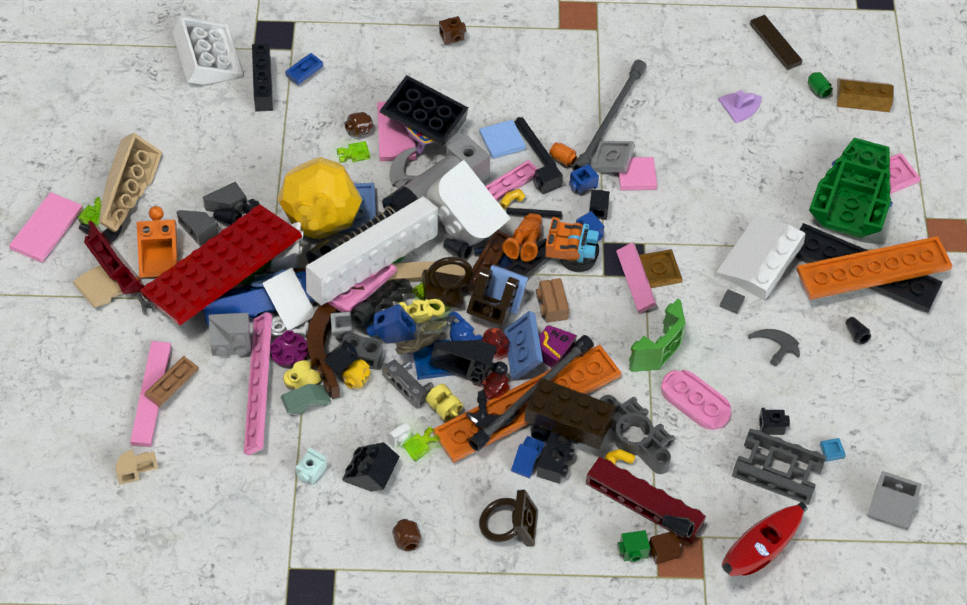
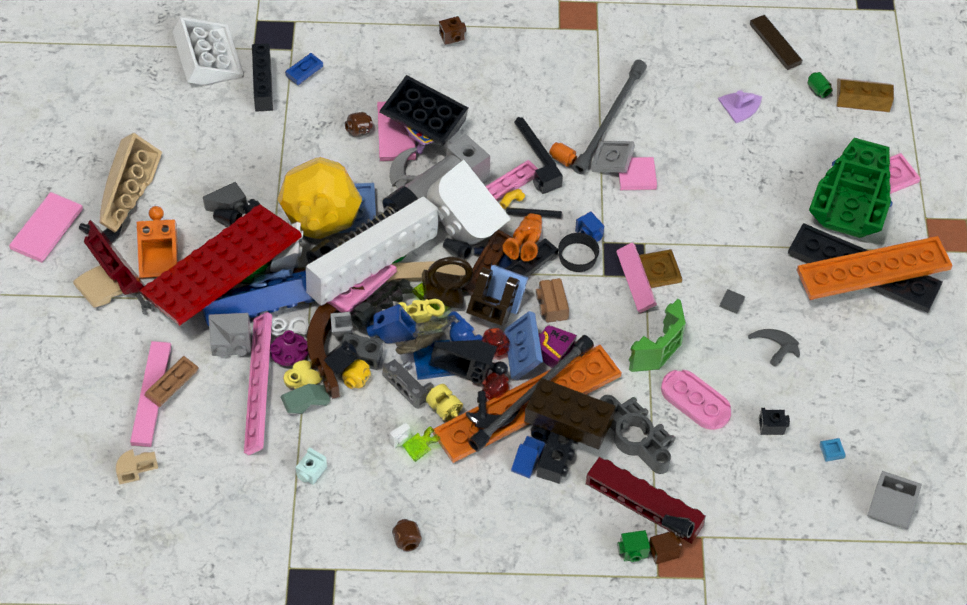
clear neon green plate [78,197,101,225] -> none
dark grey slope [176,210,218,246] -> none
white sticker [263,268,315,330] -> none
clear neon green plate [337,141,370,163] -> none
black slope [342,442,400,492] -> none
light blue tile [479,119,526,159] -> none
dark brown tile [479,489,538,547] -> none
hips [545,217,599,262] -> none
blue brick [569,164,599,194] -> none
black brick [589,189,610,220] -> none
yellow arm [604,449,635,465] -> none
white slope [716,216,805,300] -> none
red piece [721,501,808,577] -> none
dark grey fence [732,429,826,505] -> none
black cone [845,317,871,344] -> none

